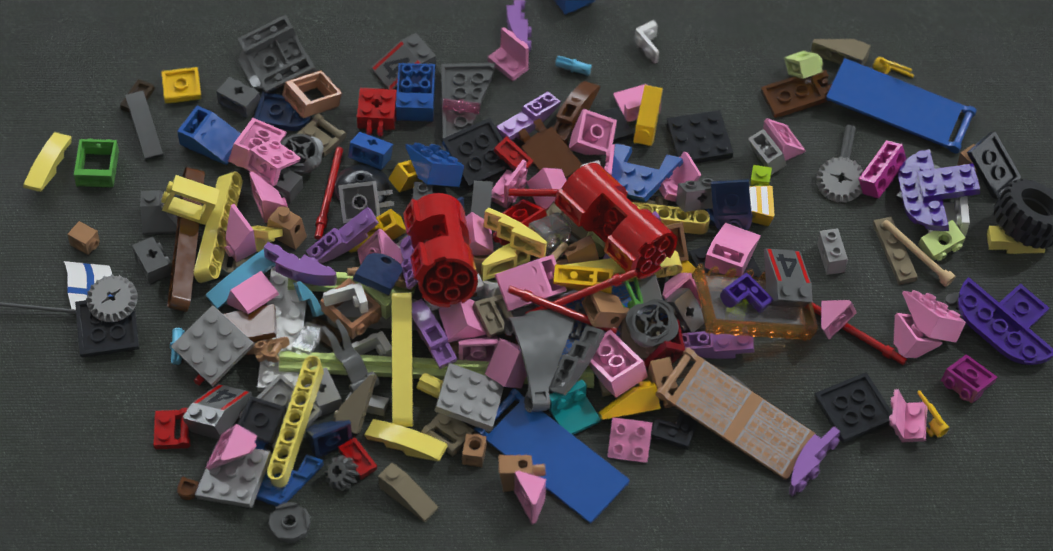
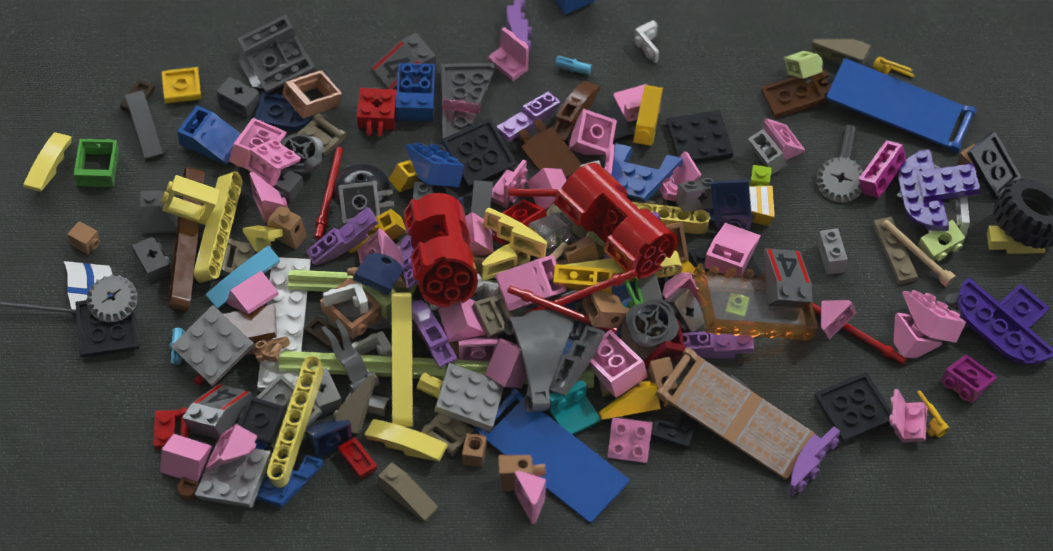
bright pink slope [225,204,256,262] -> none
medium lavender slope [264,242,337,286] -> none
dark grey plate [269,502,311,542] -> none
clear plate [291,322,324,355] -> none
medium azure slope [293,281,324,317] -> none
dark grey gear [324,456,360,491] -> none
blue brick [348,132,393,170] -> none
red plate [493,136,534,170] -> none
dark purple brick [720,272,774,313] -> none
none -> bright pink slope [160,434,212,482]

